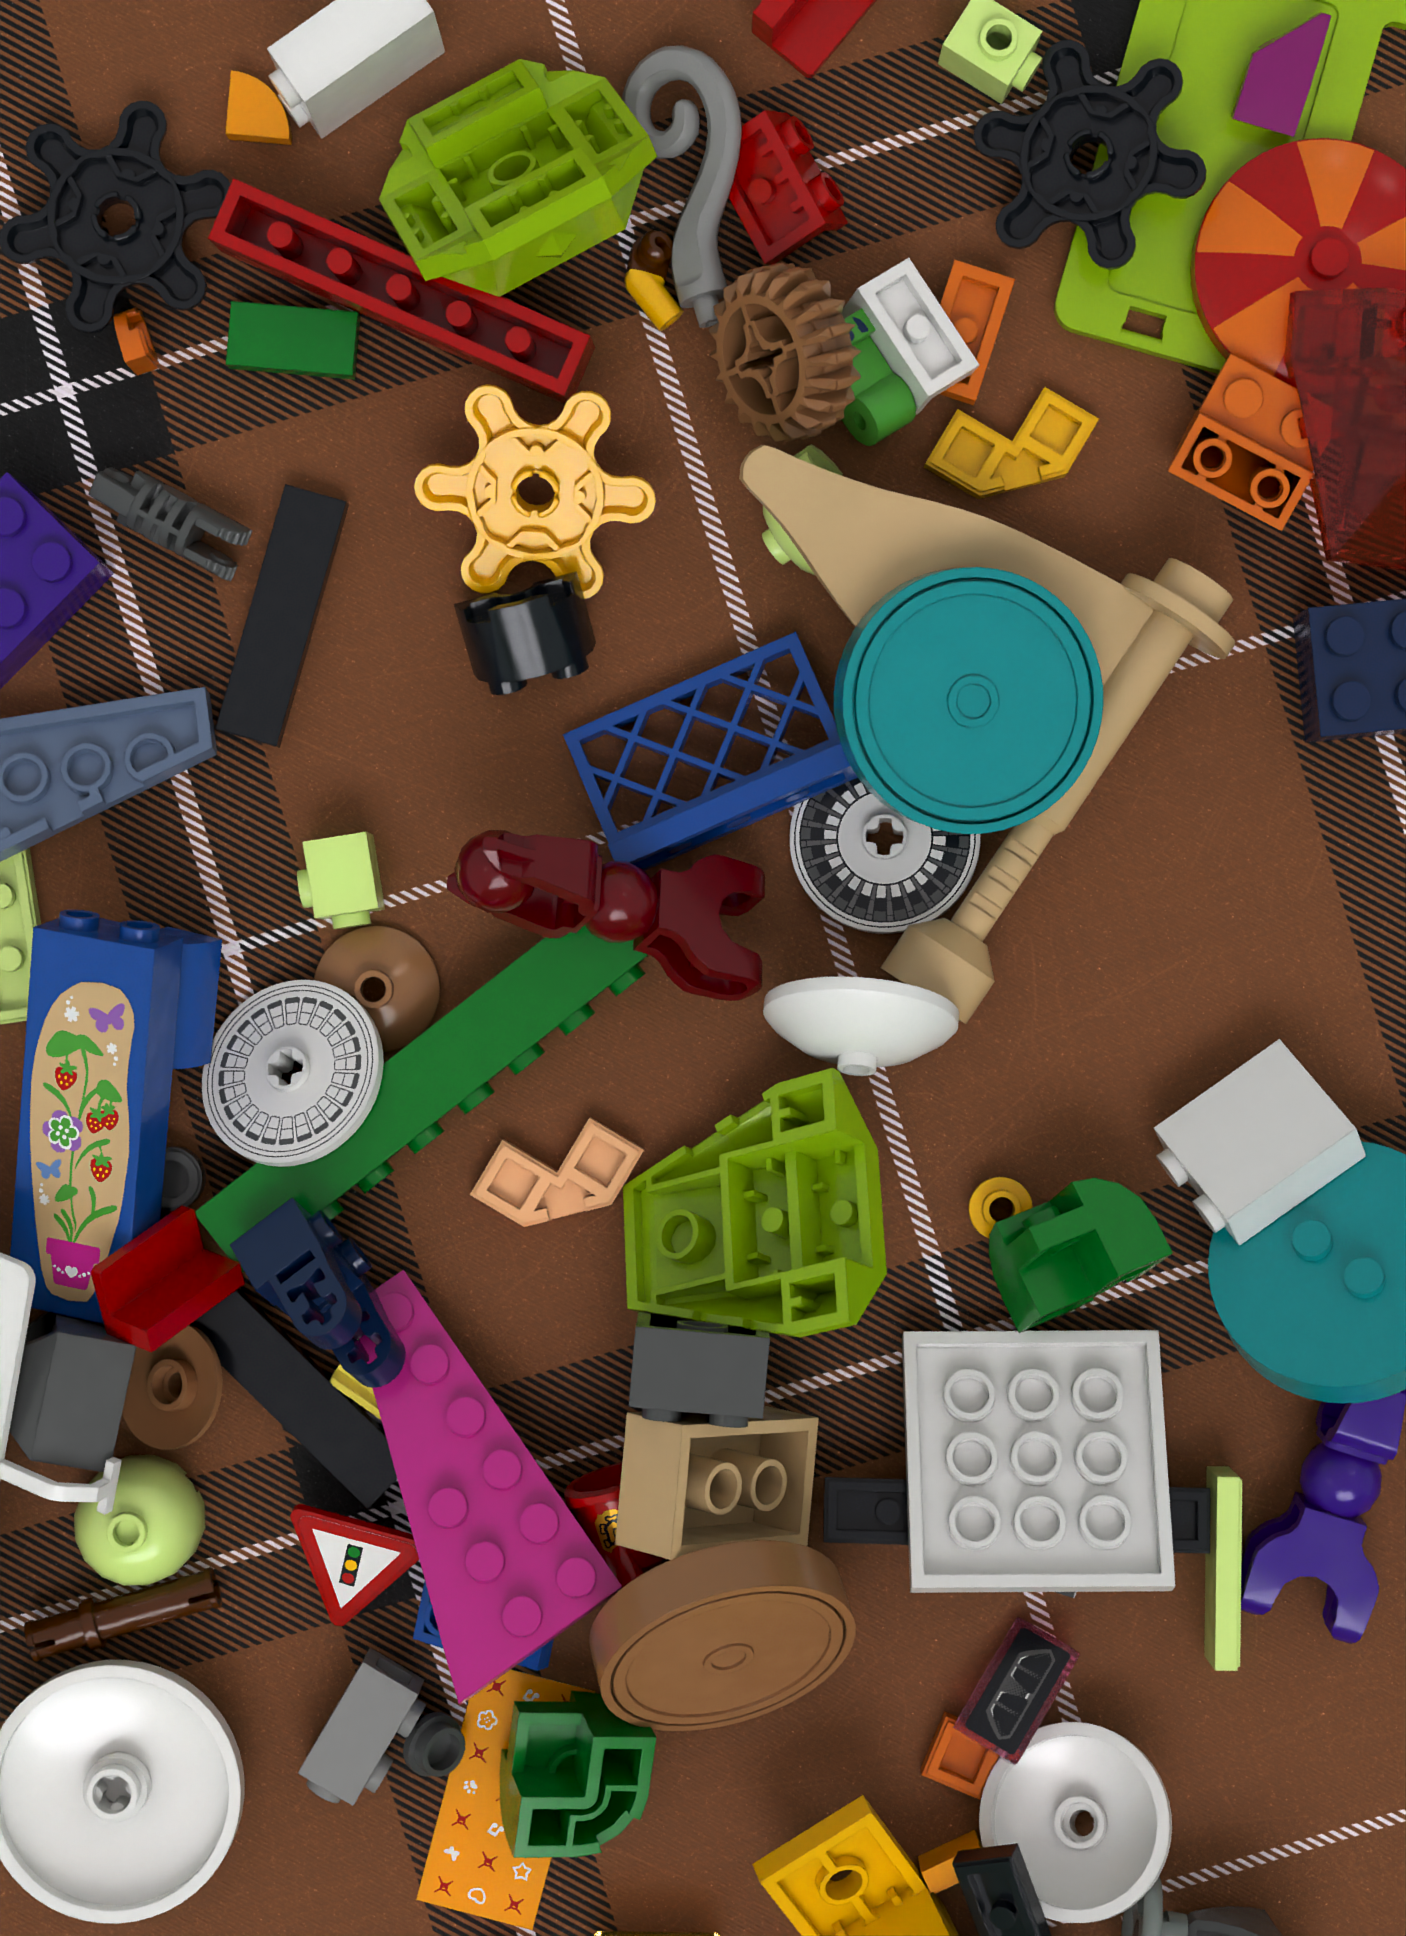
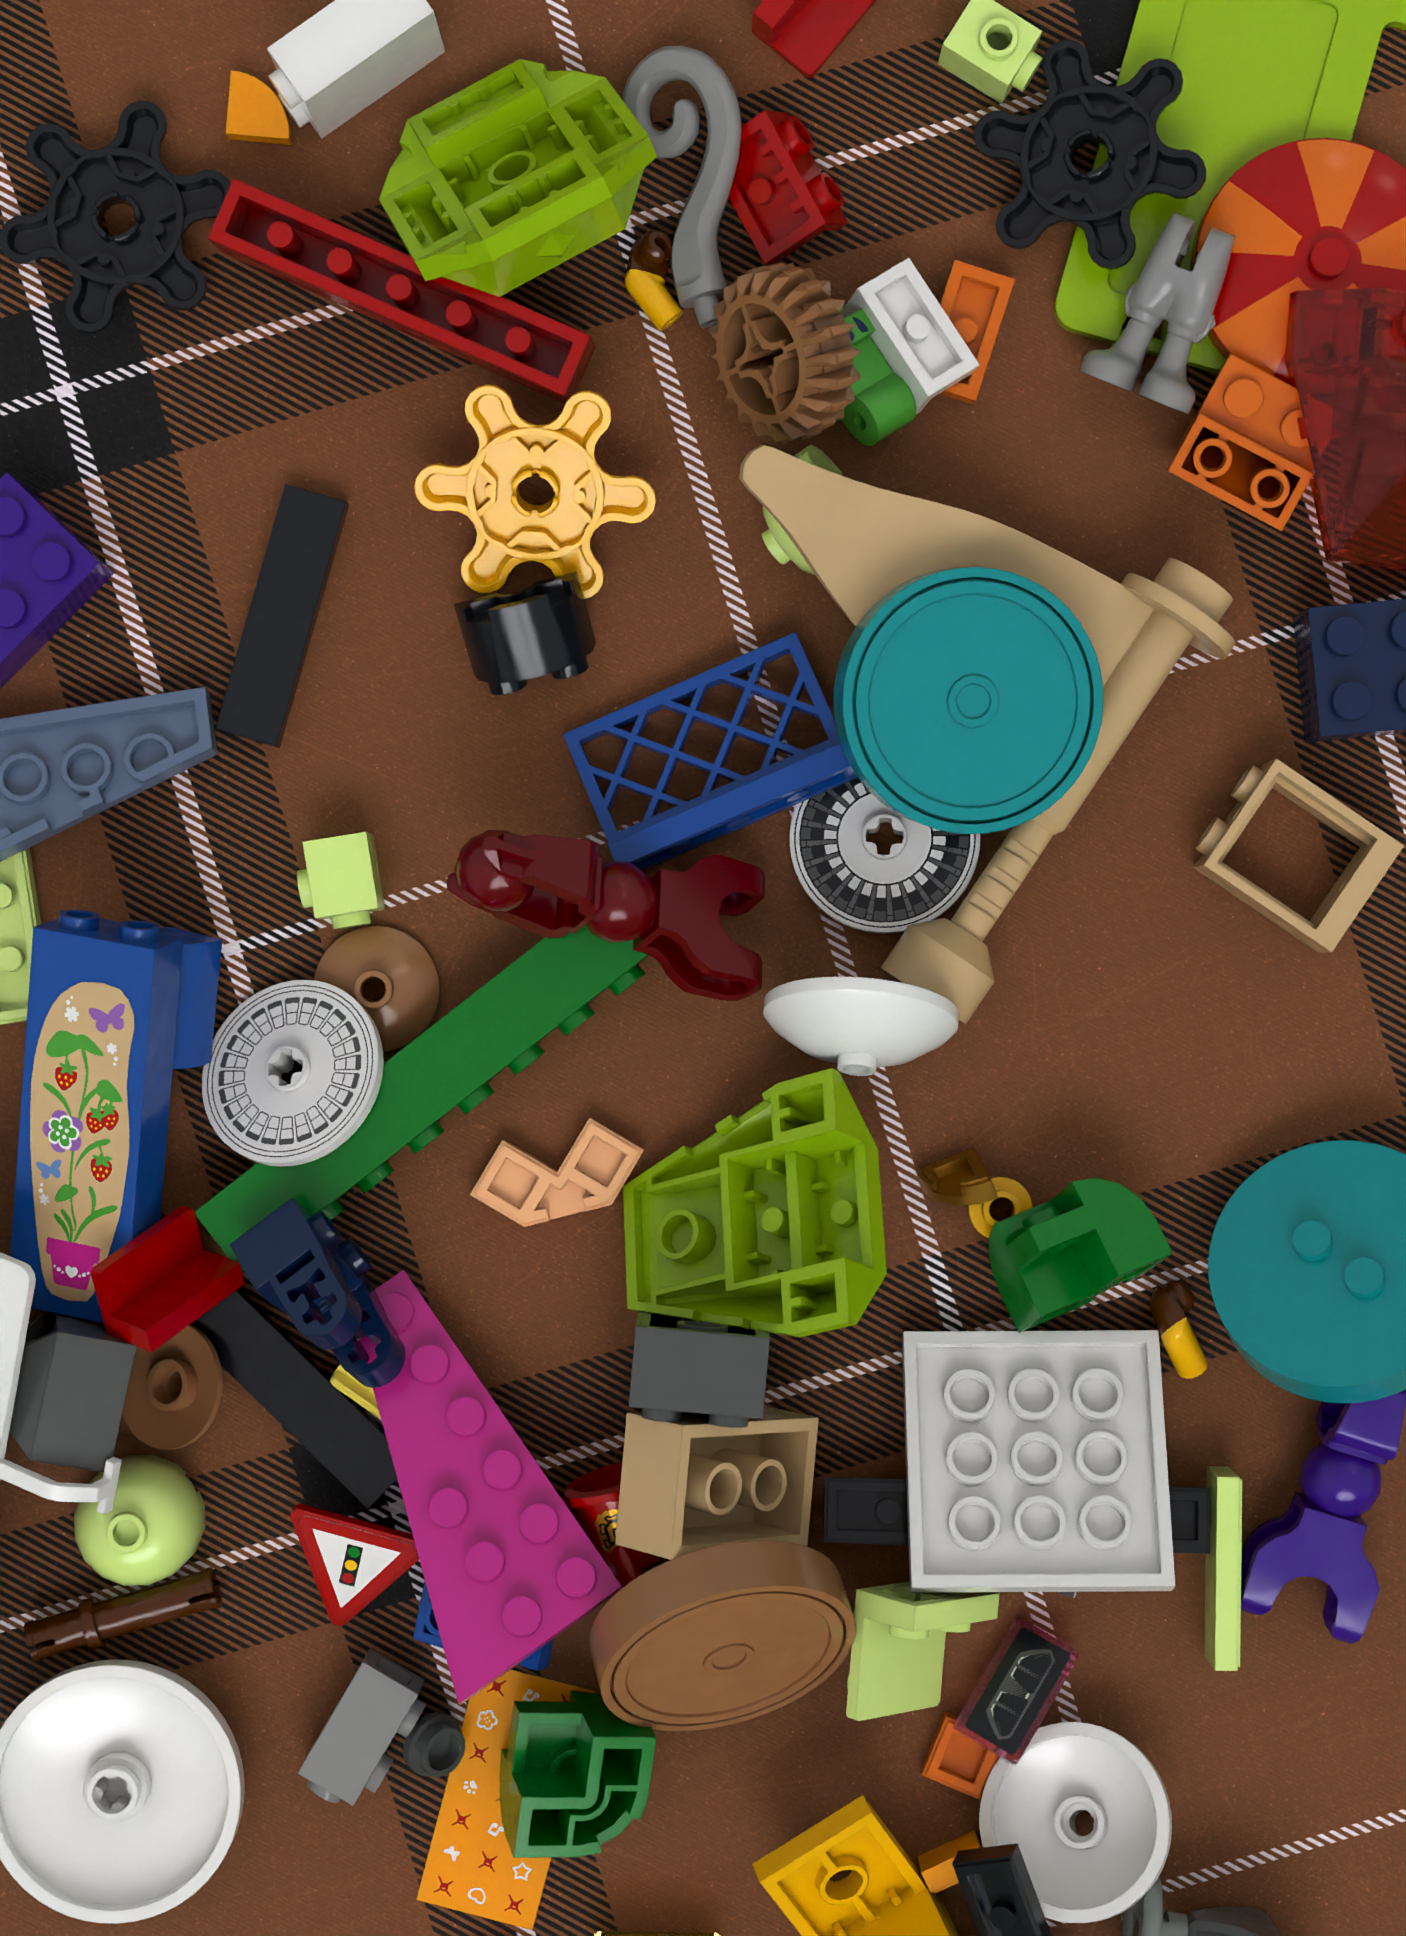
dark grey hinge [89,467,253,581] -> none
orange tile [114,307,159,376] -> none
dark grey tile [161,1146,206,1211] -> none
green tile [226,301,360,380] -> none
yellow tile [924,387,1099,499] -> none
white brick [1154,1039,1366,1246] -> none
magenta slope [1231,12,1331,137] -> none
none -> yellowish green bracket [846,1582,1000,1721]
none -> pearl gold tile [916,1148,998,1206]
none -> light grey piece [1079,212,1235,414]
none -> arm [1149,1280,1208,1379]
none -> tan window [1193,758,1404,953]

